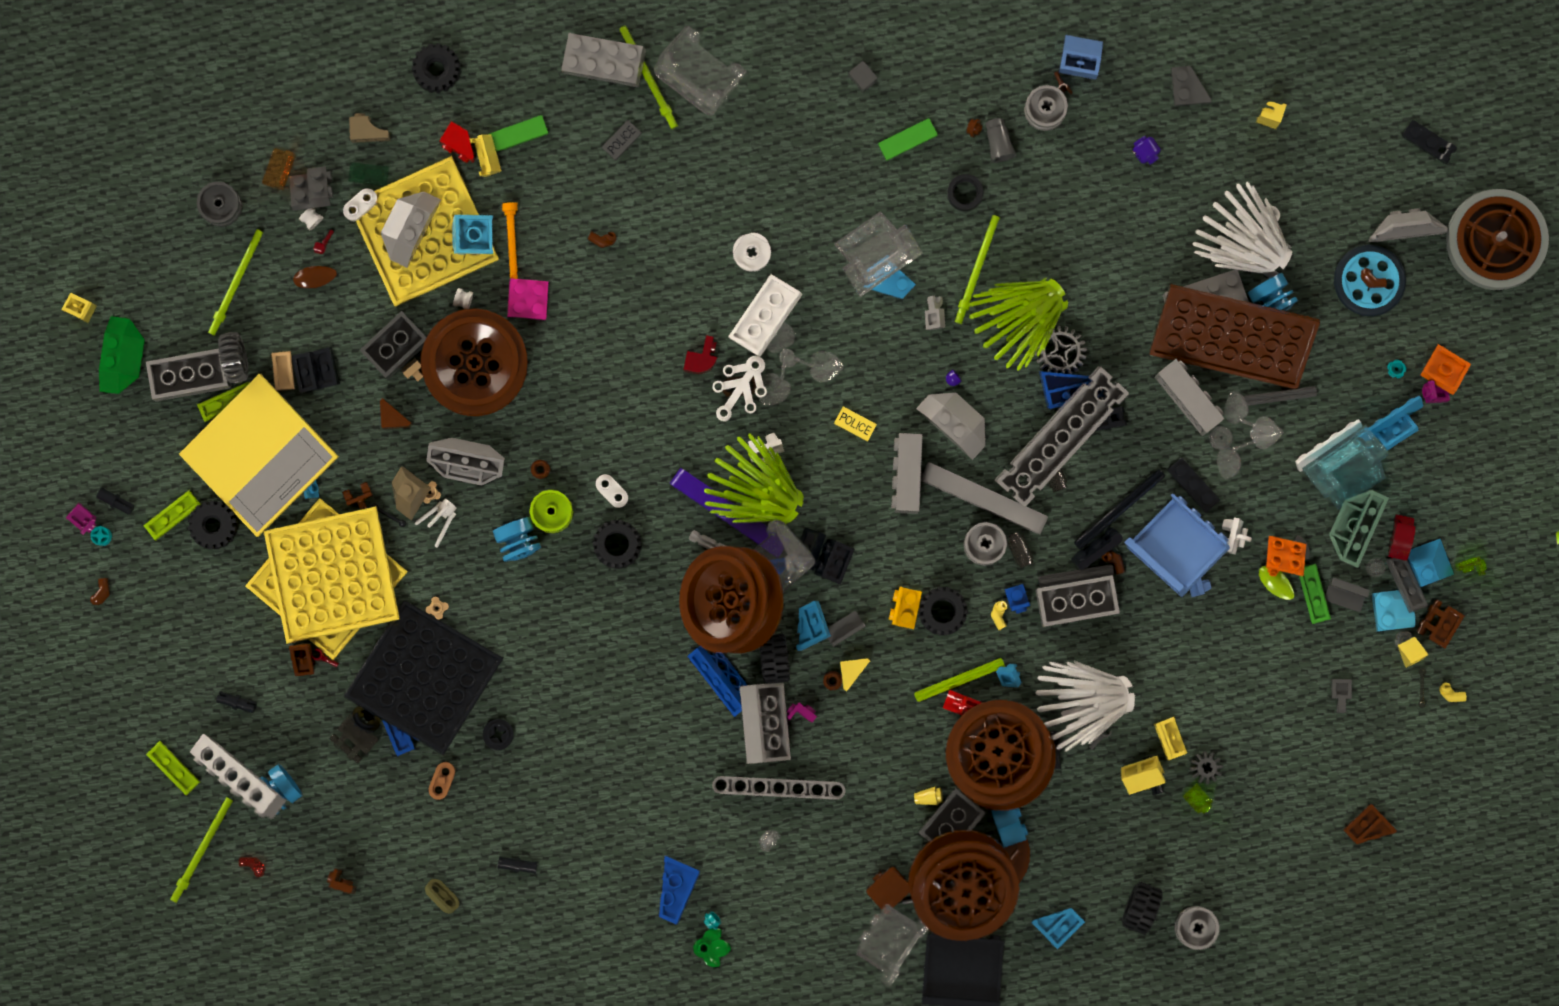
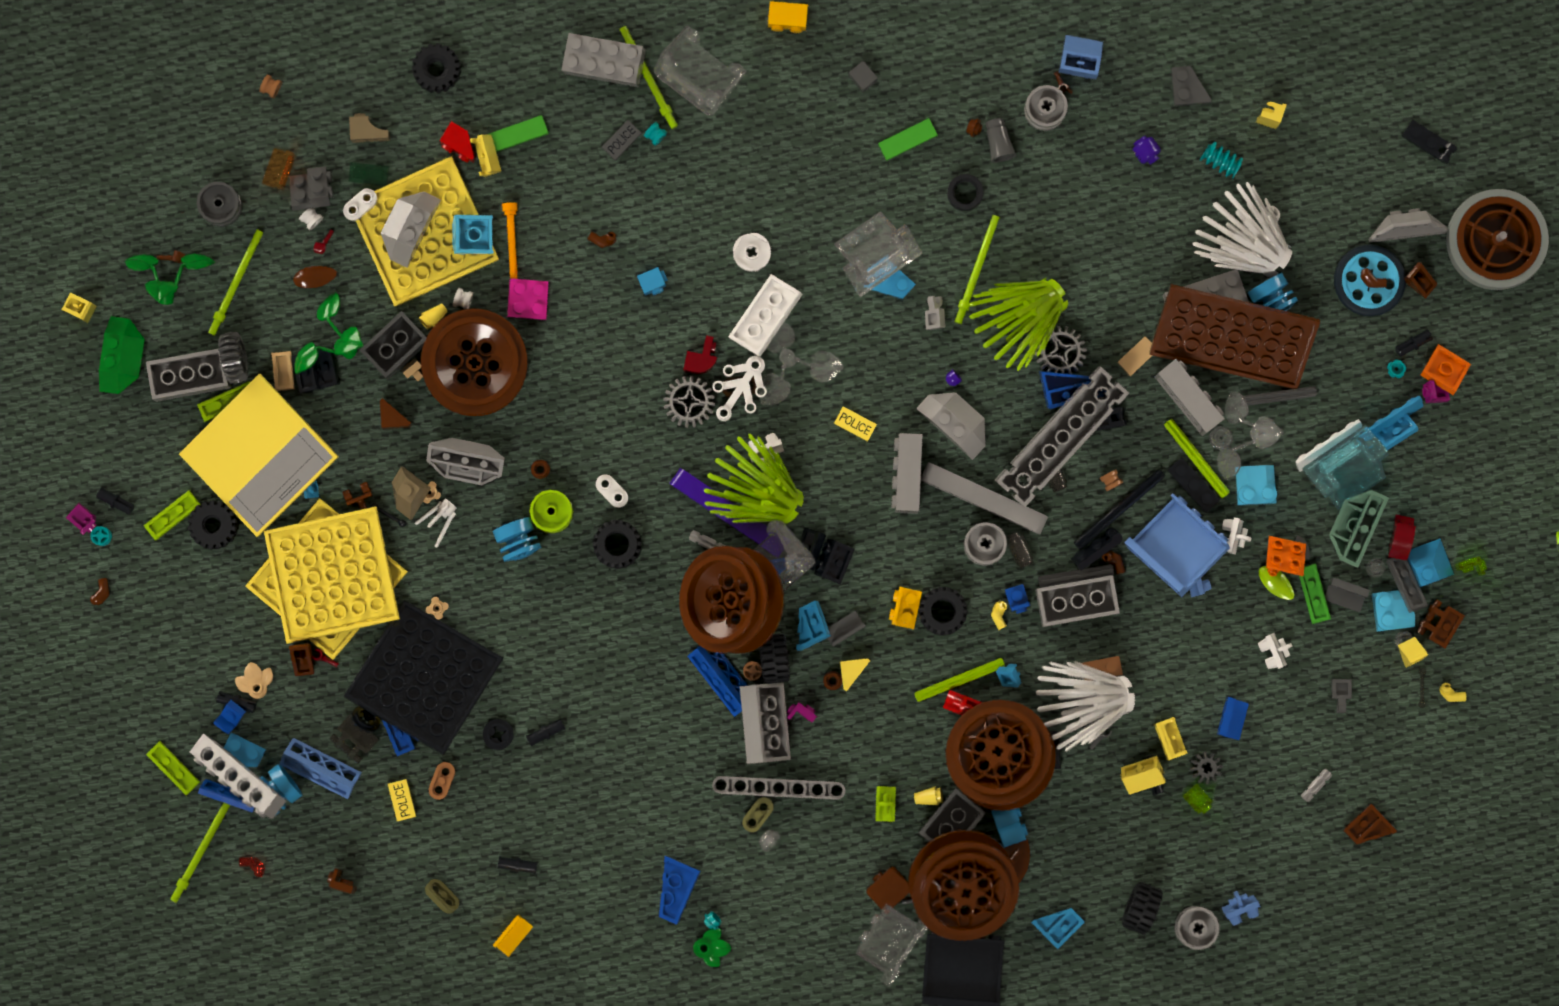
none -> green plant [125,254,215,305]
none -> reddish brown hand [157,250,185,263]
none -> blue tile [198,779,255,813]
none -> blue bracket [214,700,246,734]
none -> dark azure wing [224,732,266,767]
none -> tan plate [235,662,273,699]
none -> medium nougat wheel [259,75,282,98]
none -> medium blue fence [280,738,362,799]
none -> green plant [295,293,363,375]
none -> light yellow tile [388,779,416,821]
none -> light yellow cone [419,303,448,330]
none -> yellow panel [493,914,533,957]
none -> black pin [526,719,566,747]
none -> dark azure brick [637,267,668,296]
none -> teal wheel [644,122,667,146]
none -> light grey gear [663,376,715,428]
none -> olive plate [742,797,773,832]
none -> medium nougat wheel [743,661,762,681]
none -> yellow brick [768,1,808,33]
none -> lime hips [875,786,896,822]
none -> medium nougat plate [1081,656,1123,681]
none -> medium nougat wheel [1100,469,1124,491]
none -> tan tile [1117,336,1153,376]
none -> lime axle [1164,419,1230,498]
none -> teal piece [1199,142,1243,179]
none -> blue panel [1217,697,1249,740]
none -> medium blue hips [1221,891,1260,925]
none -> medium azure slope [1235,465,1277,506]
none -> white hips [1258,633,1293,669]
none -> light grey axle [1301,769,1332,802]
none -> black axle [1395,329,1433,356]
none -> reddish brown slope [1404,262,1438,299]

